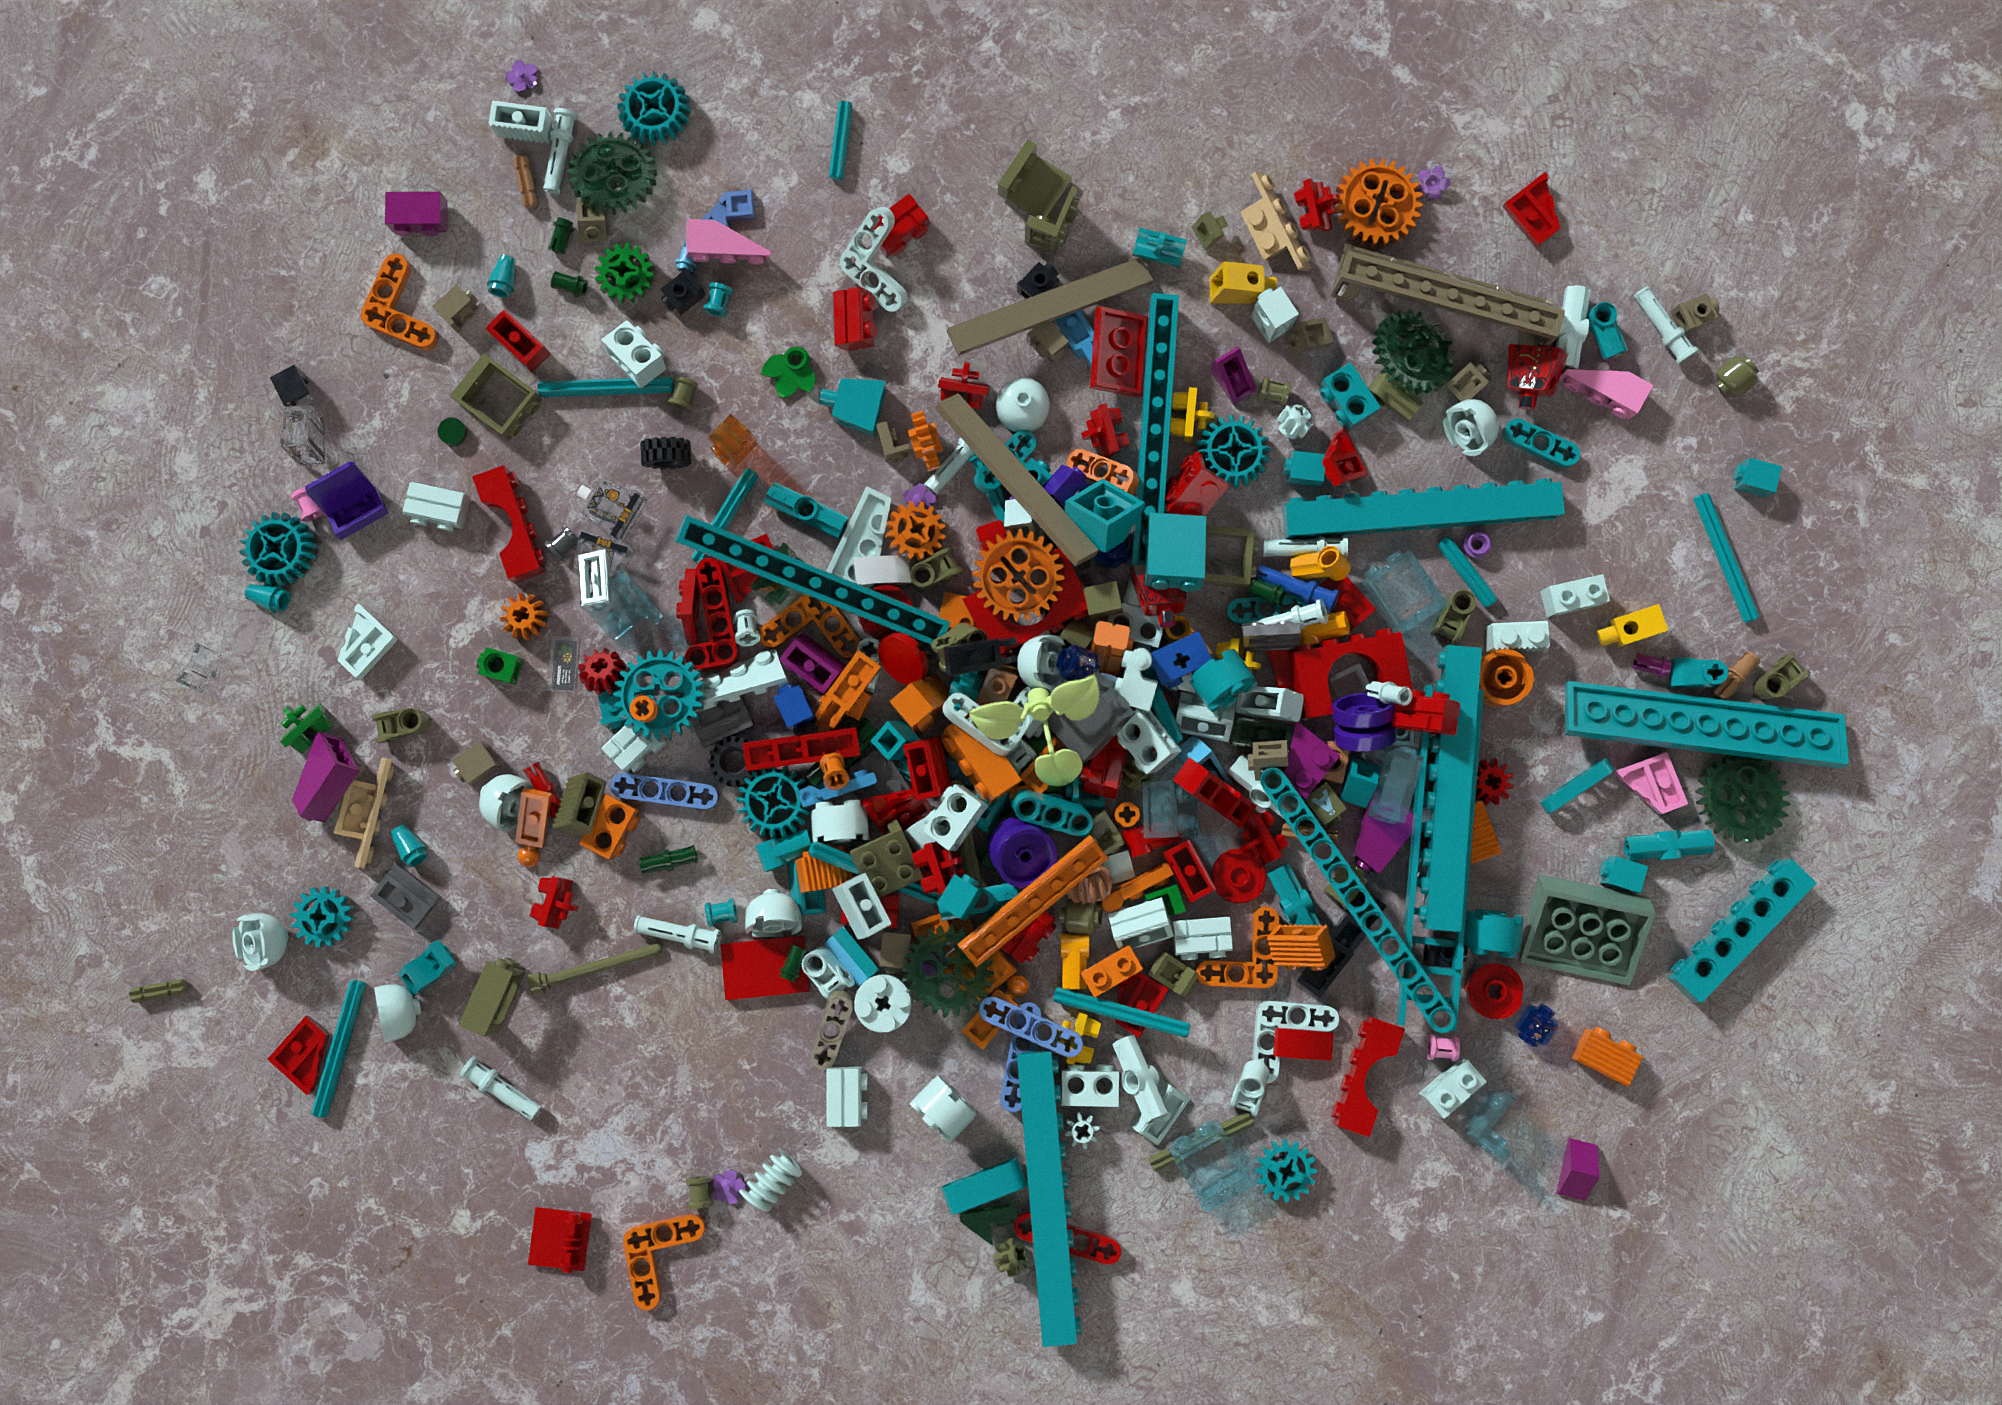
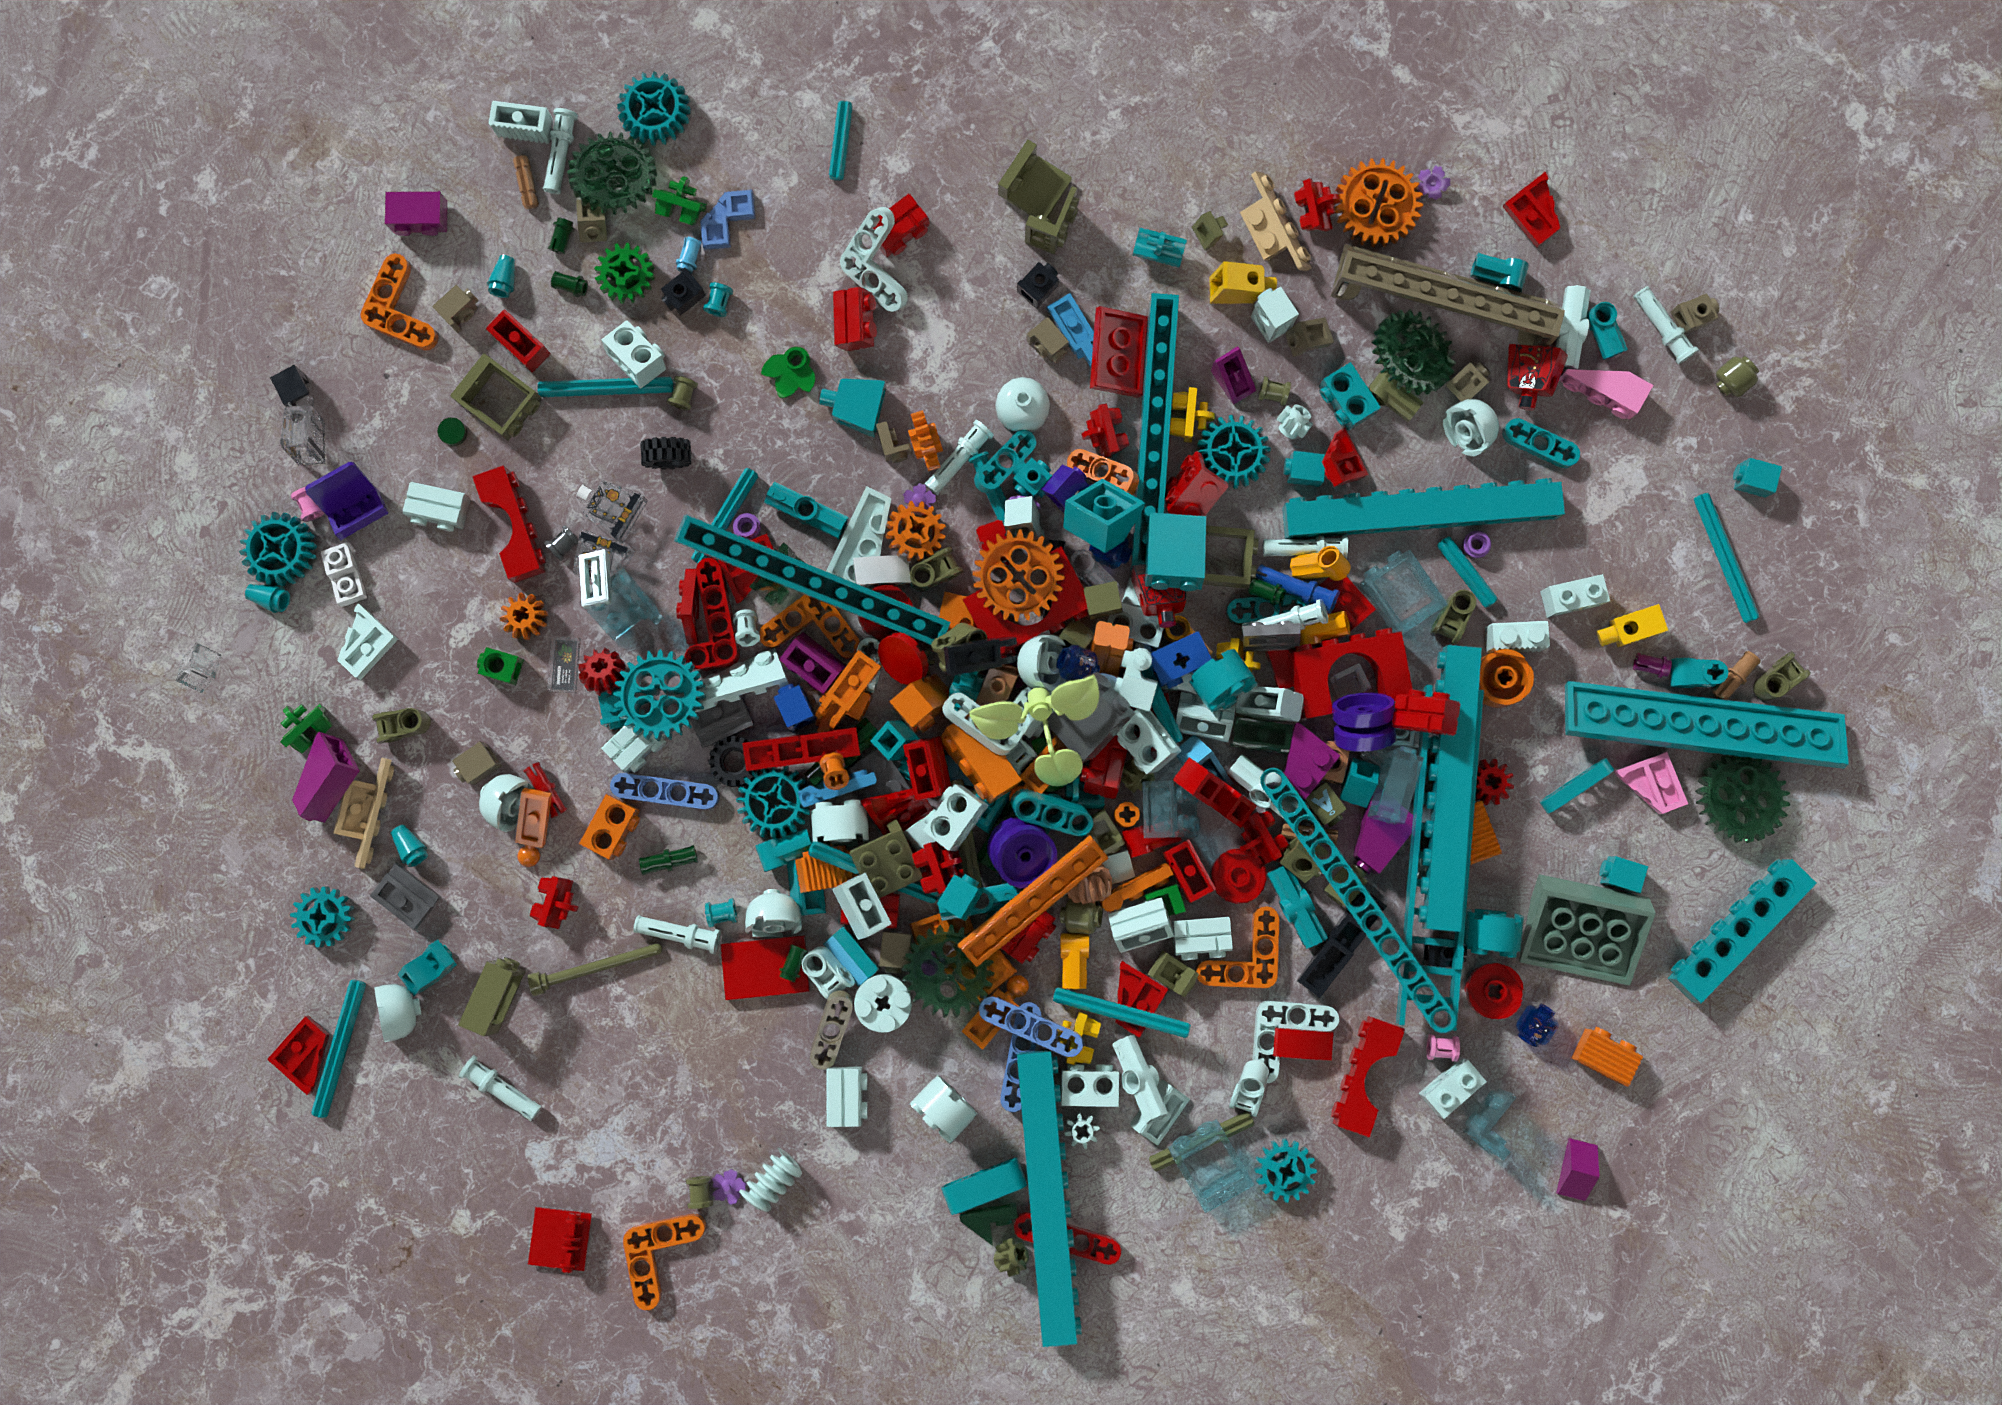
olive axle [129,979,188,1003] -> none
light aqua cylinder [232,913,289,971] -> none
medium lavender plant [505,60,538,93] -> none
olive brick [552,772,607,837] -> none
orange bush [630,696,659,723] -> none
bright pink slope [686,219,771,265] -> none
clear orange brick [708,413,757,468] -> none
dark tan tile [936,393,1099,567] -> none
red hips [938,362,990,409] -> none
dark tan tile [946,257,1153,356] -> none
orange hinge [1081,945,1143,998] -> none
dark tan bracket [1248,740,1288,781] -> none
orange brick [1267,924,1335,971] -> none
light aqua axle [1365,681,1412,706] -> none
teal piece [1623,829,1715,861] -> none
none -> white slope [321,542,367,607]
none -> green hips [652,176,707,225]
none -> medium lavender plate [733,513,761,540]
none -> olive brick [1280,831,1329,883]
none -> teal piece [1470,253,1529,292]

